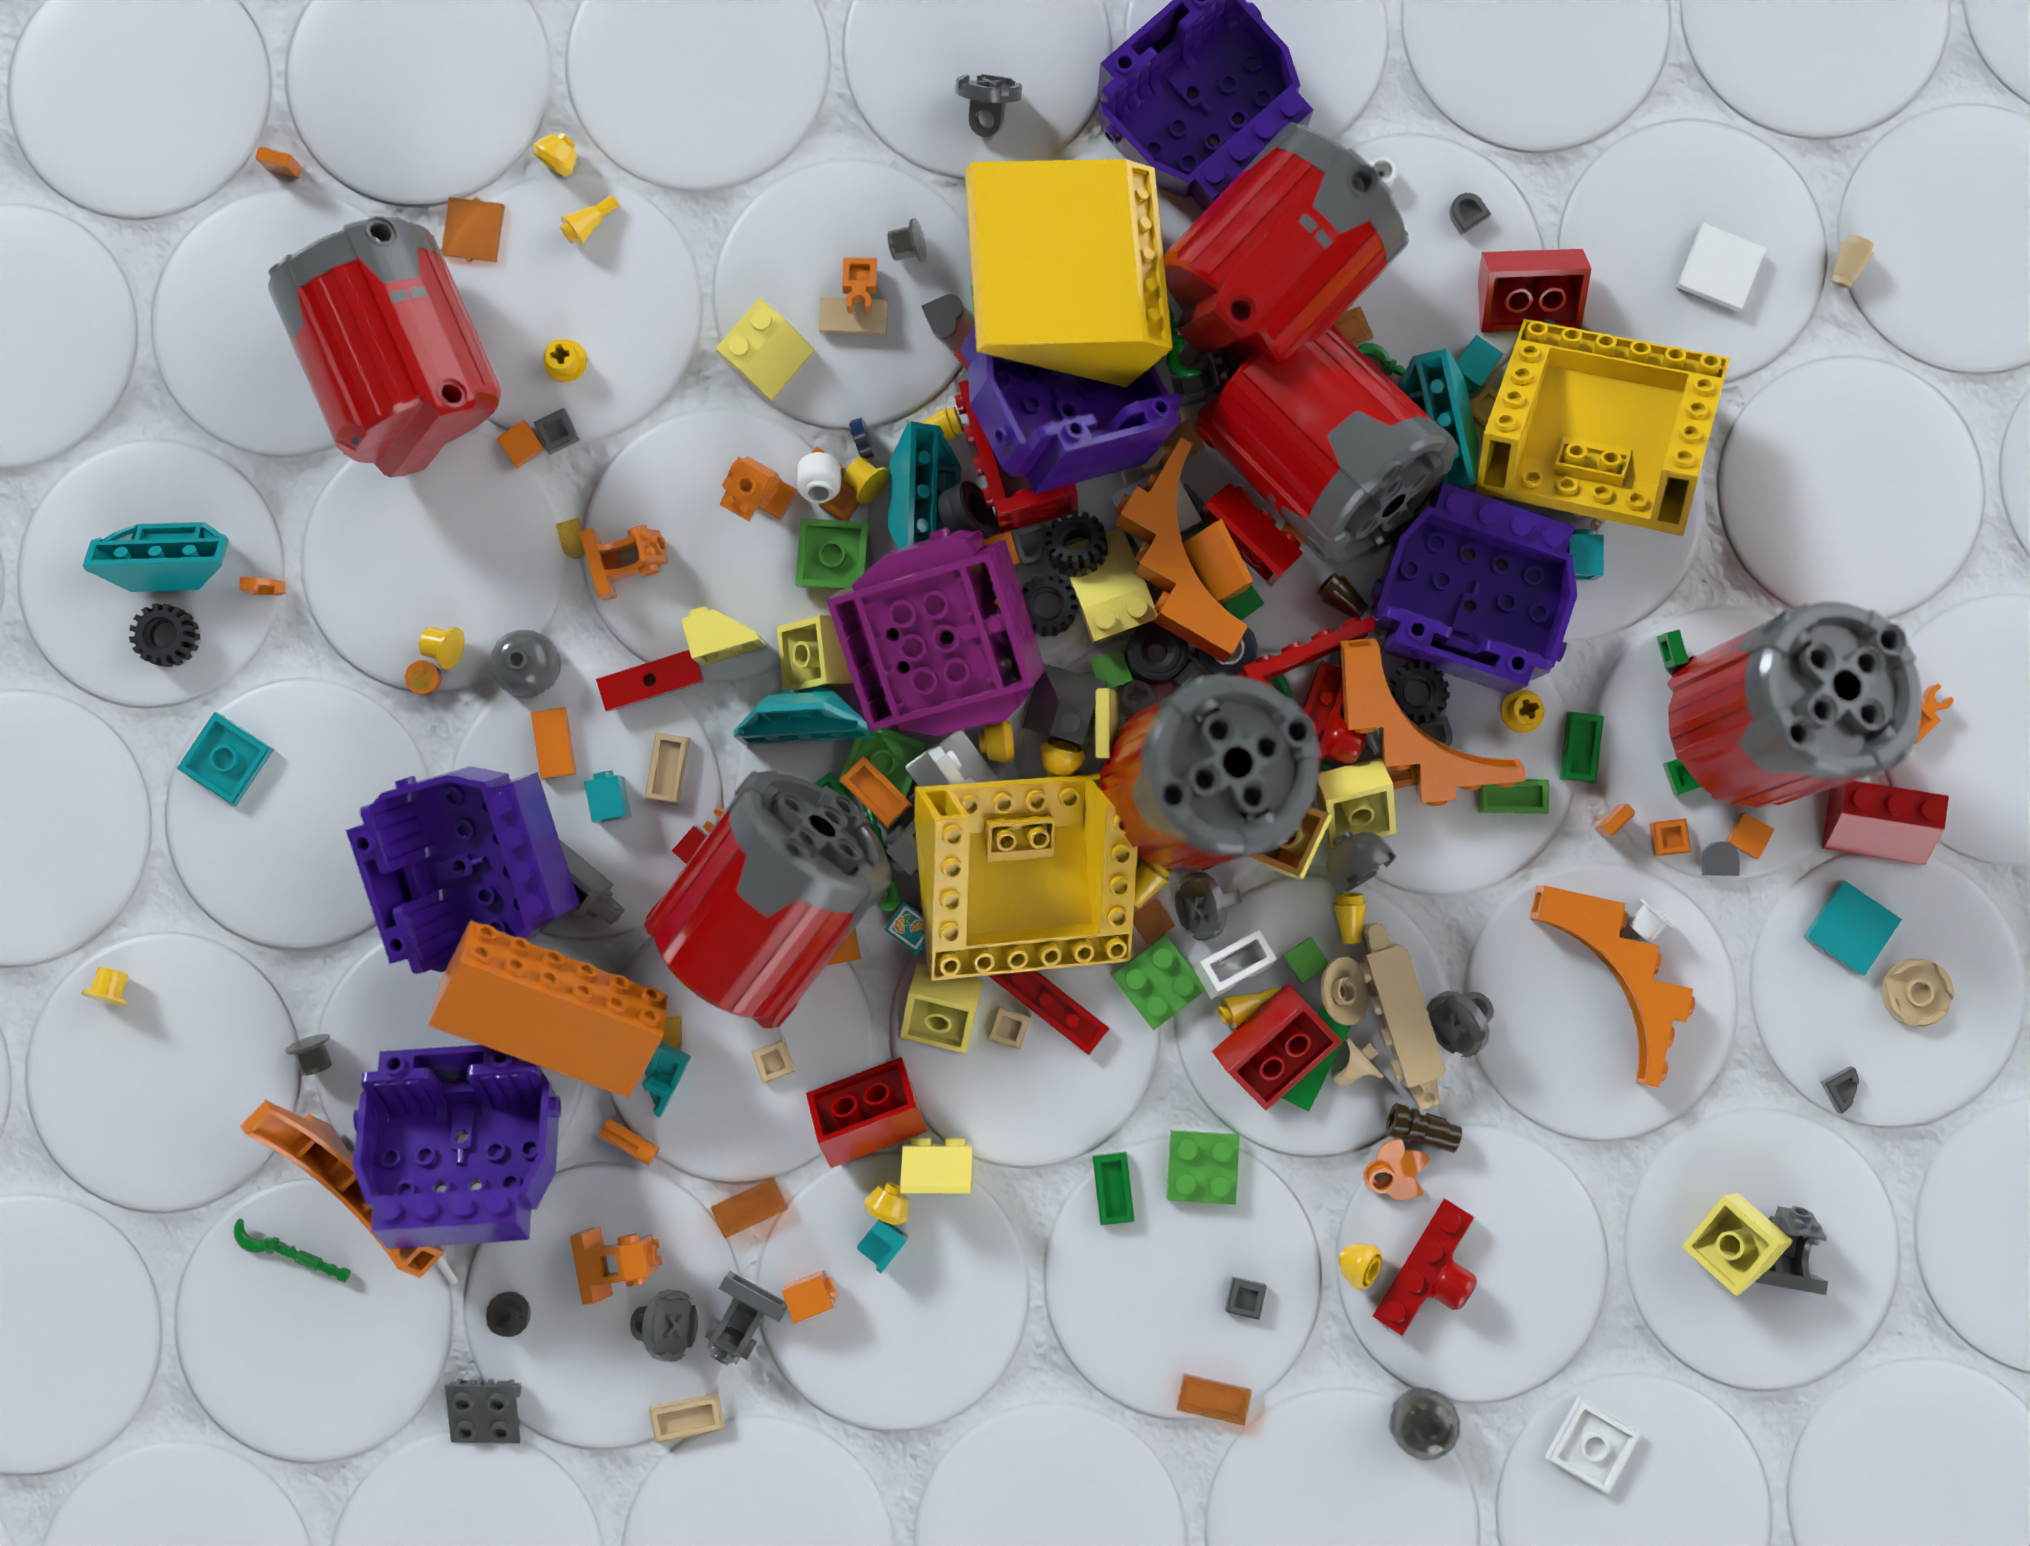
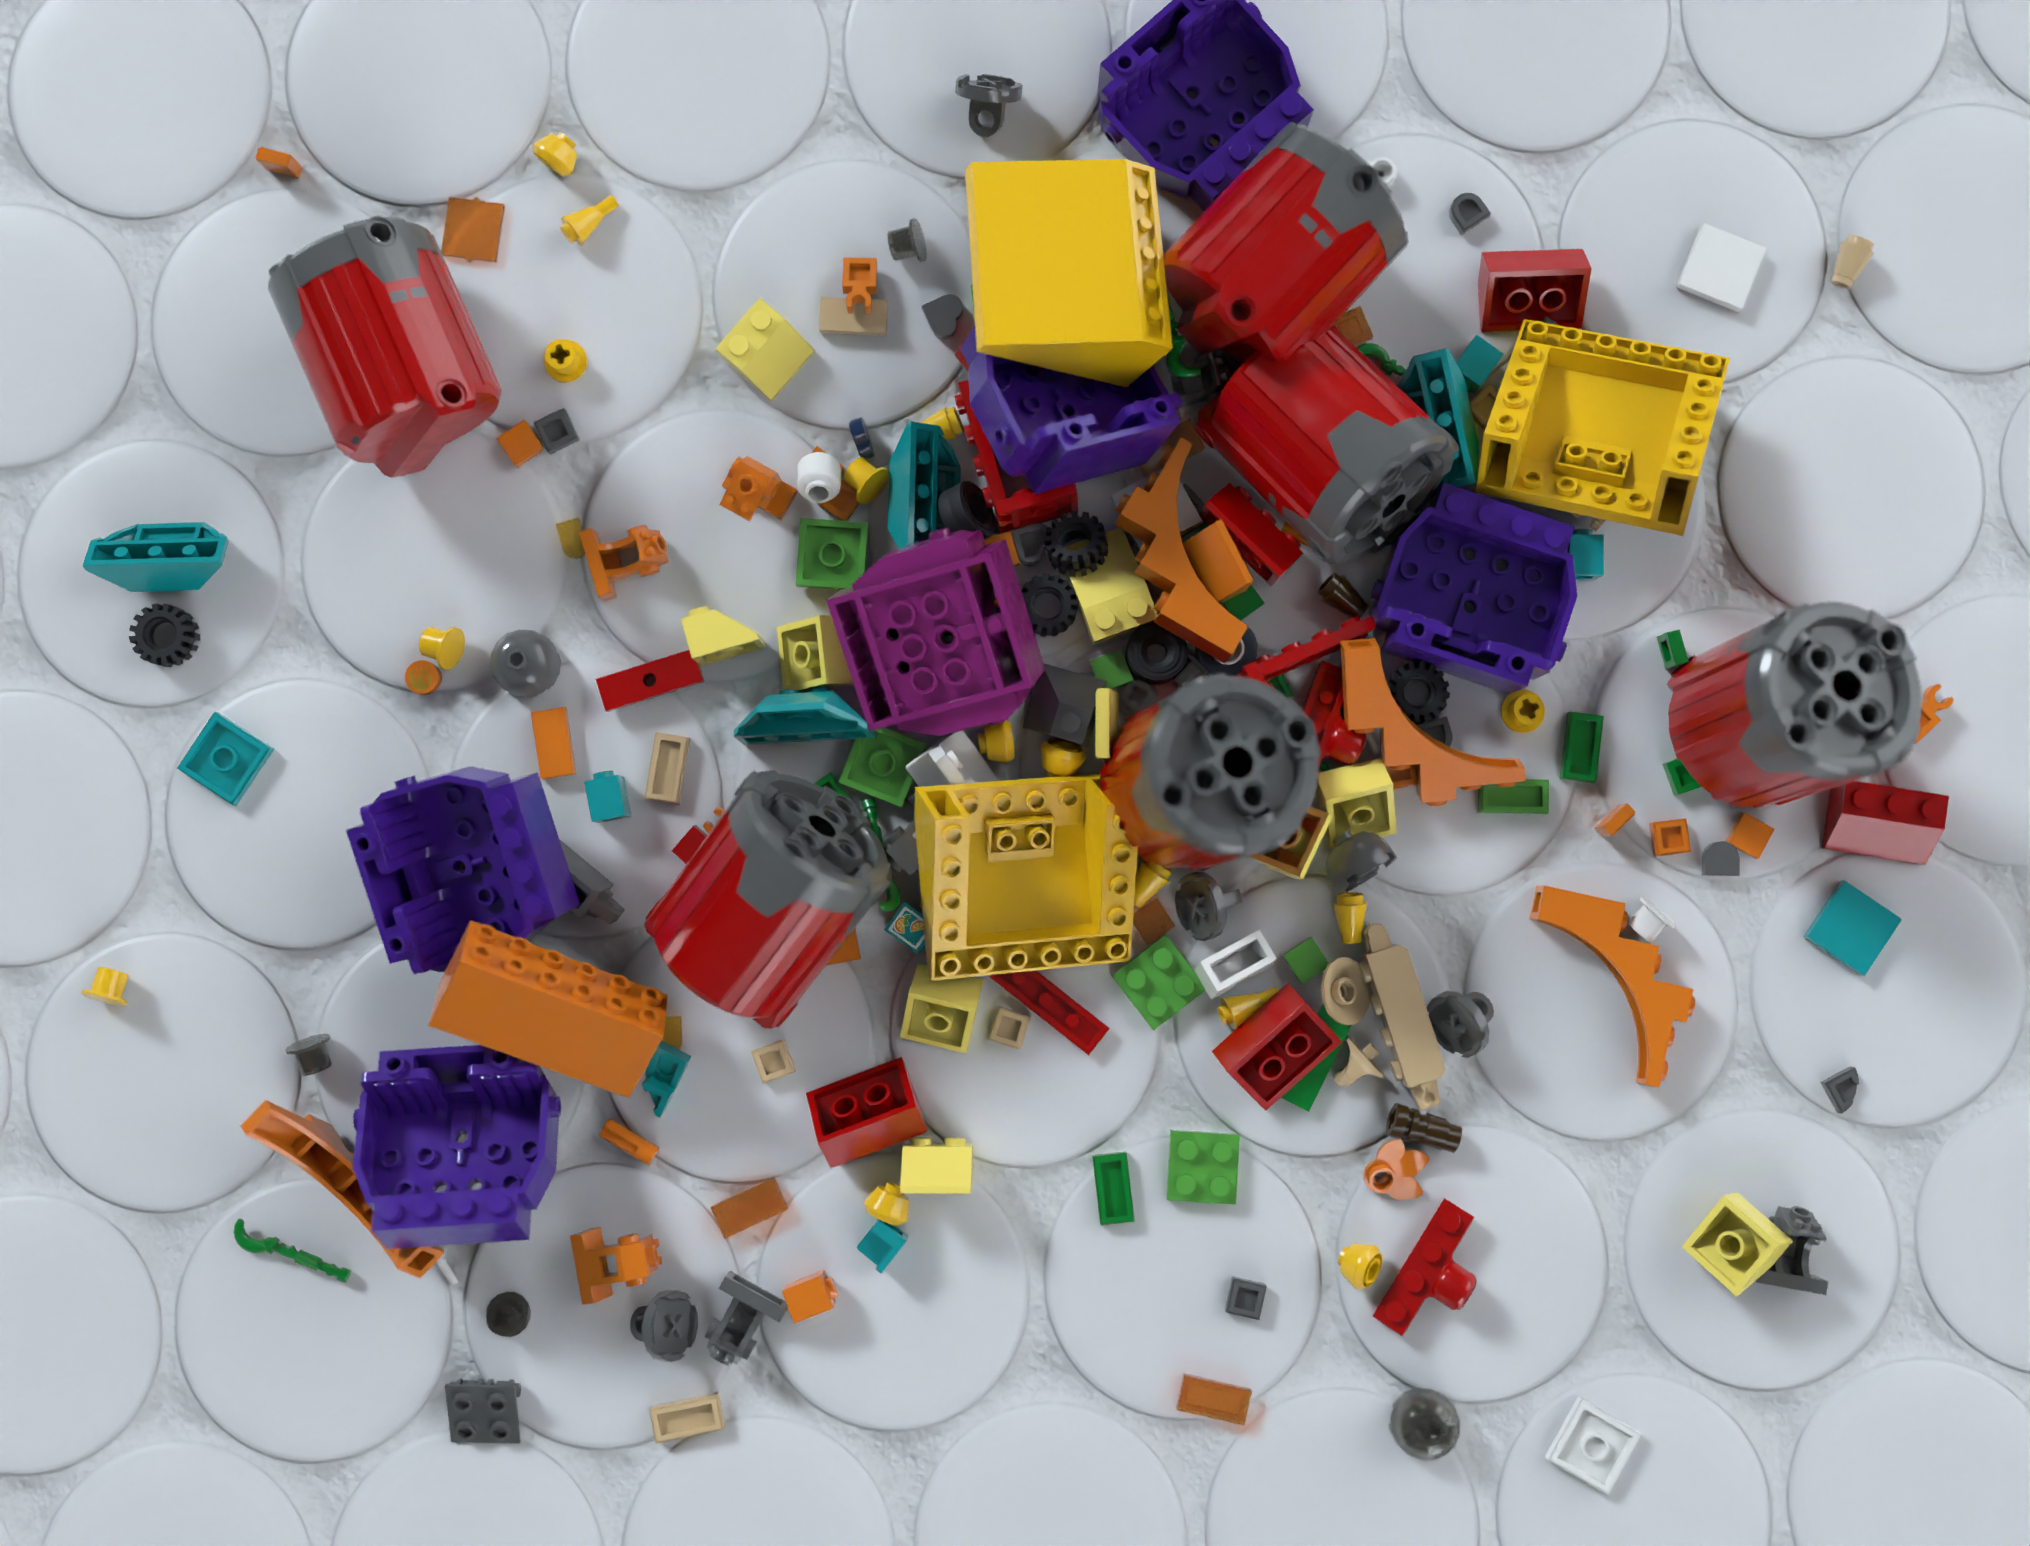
orange tile [239,577,285,595] -> none
orange tile [840,756,913,829] -> none
tan tile [1881,958,1954,1027] -> none

